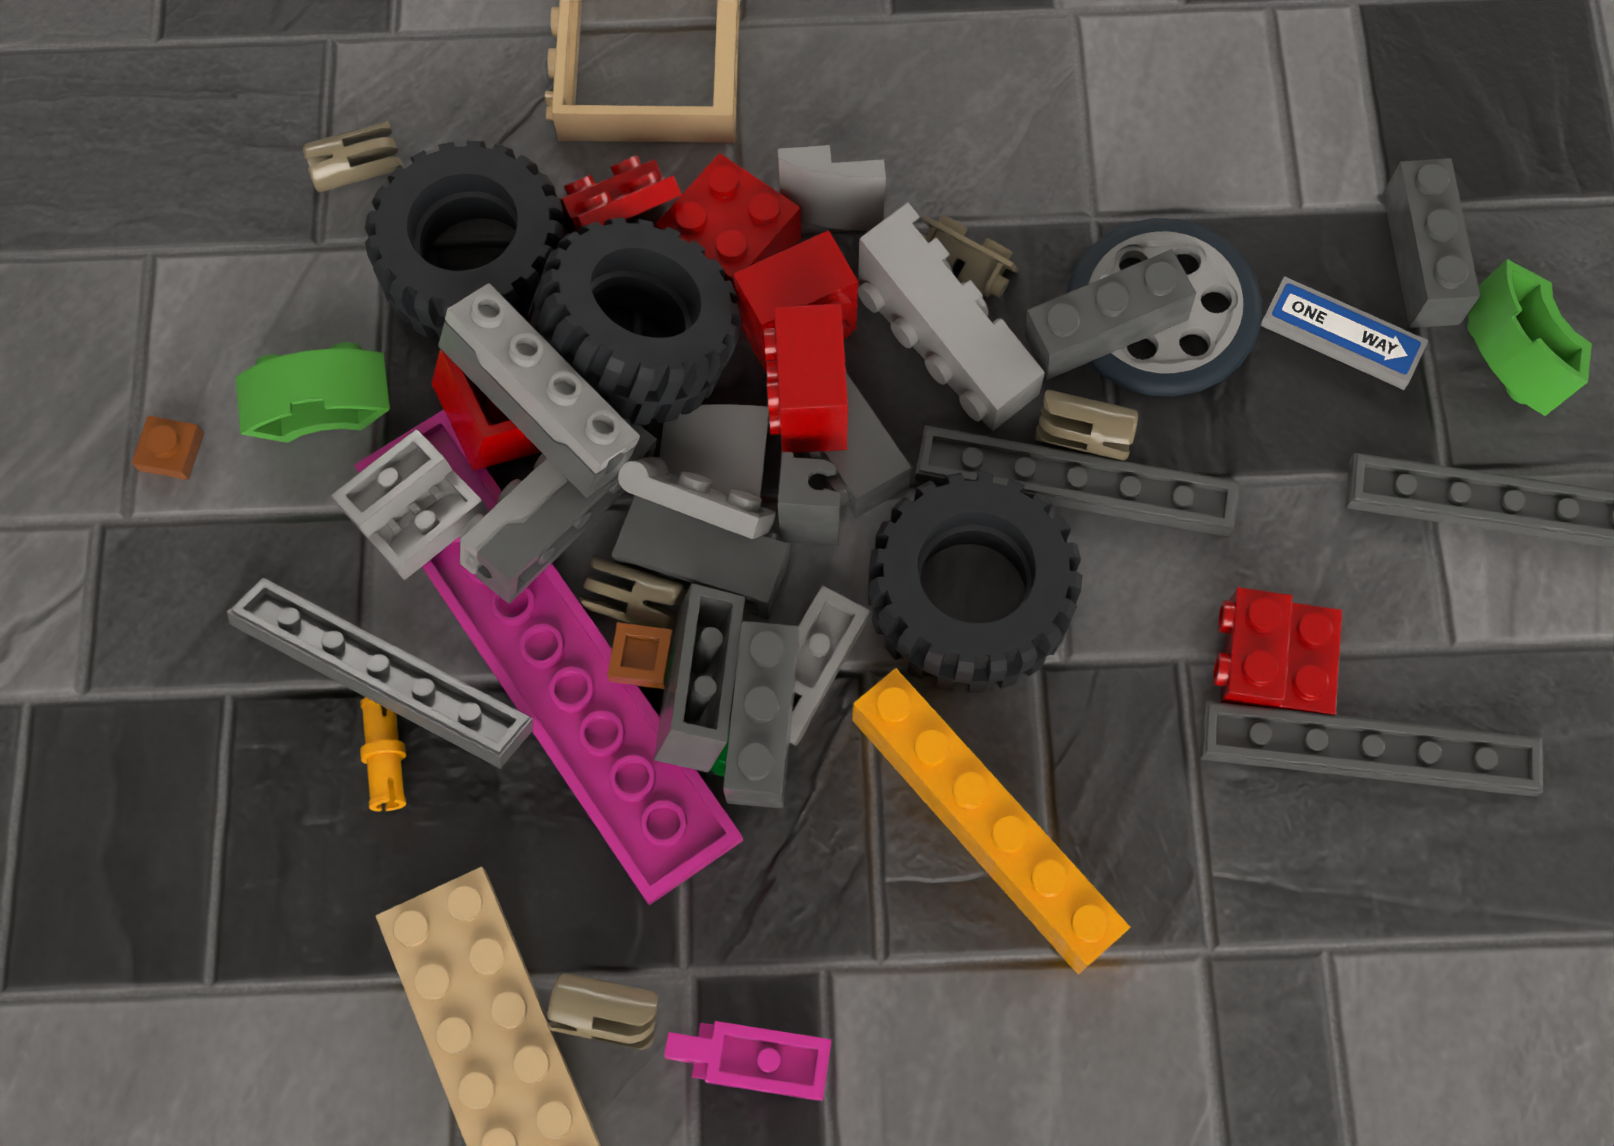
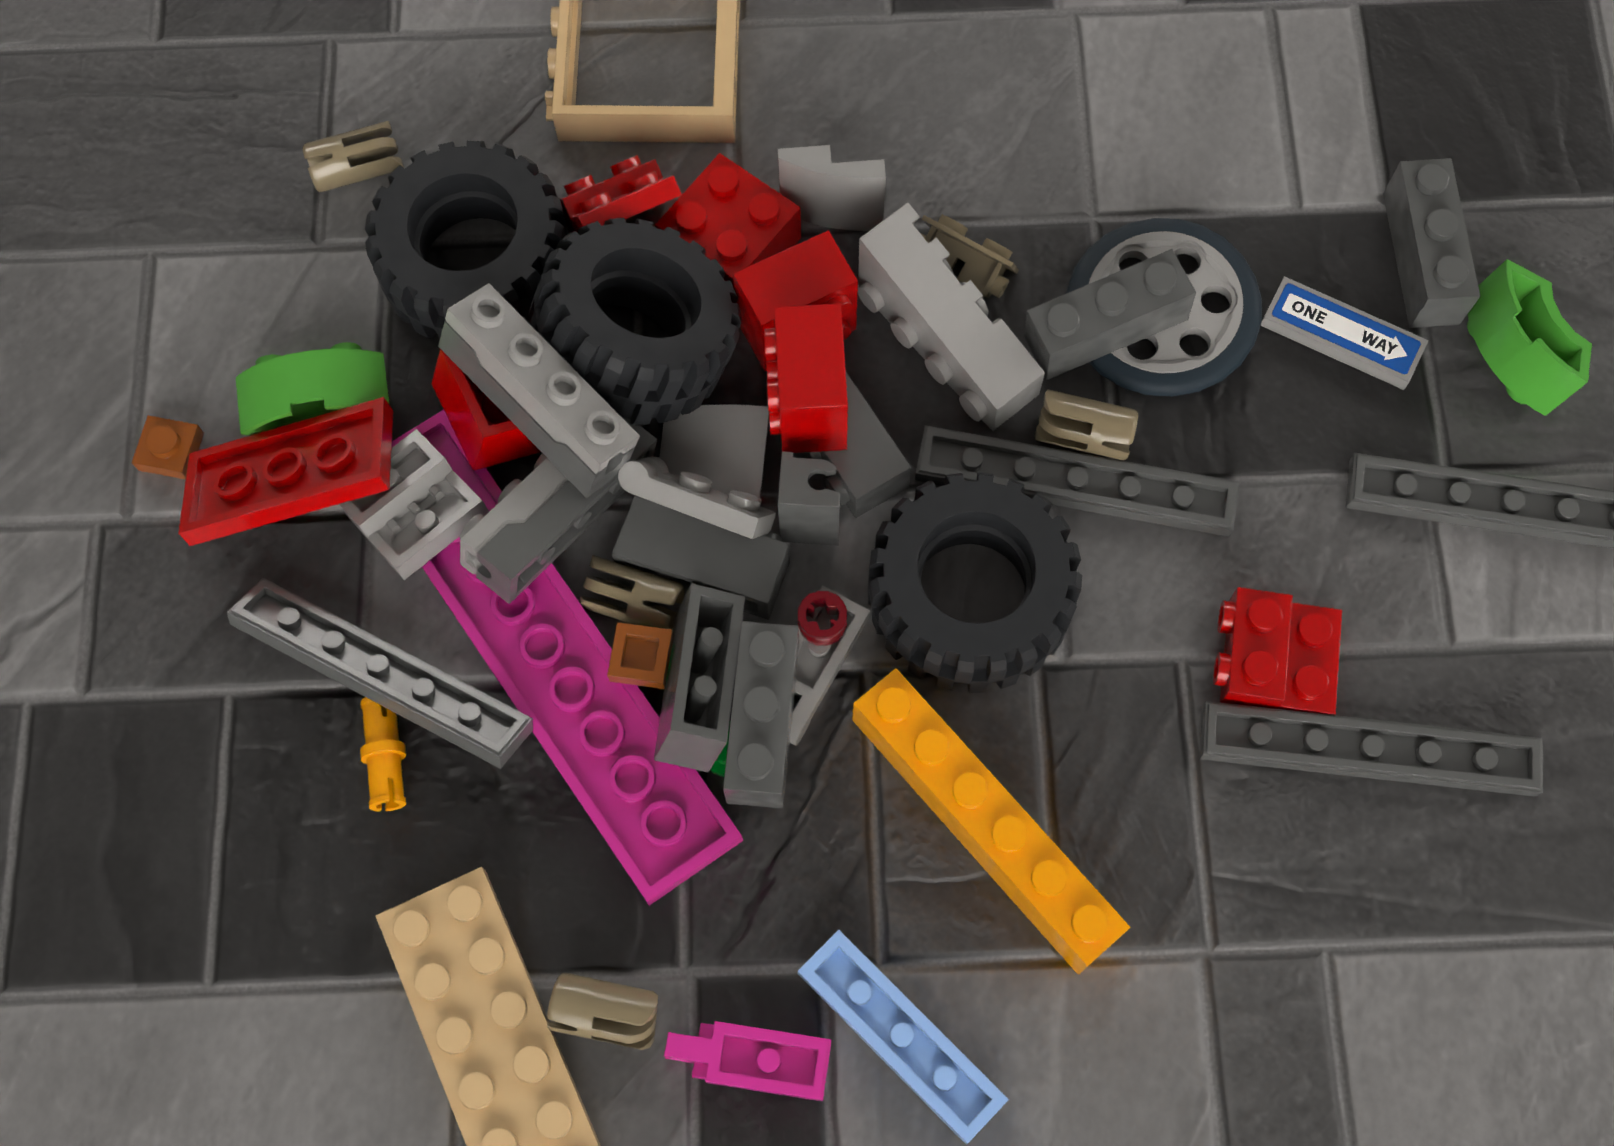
none -> red plate [178,397,393,546]
none -> dark red bush [798,591,847,646]
none -> light blue plate [798,930,1009,1144]

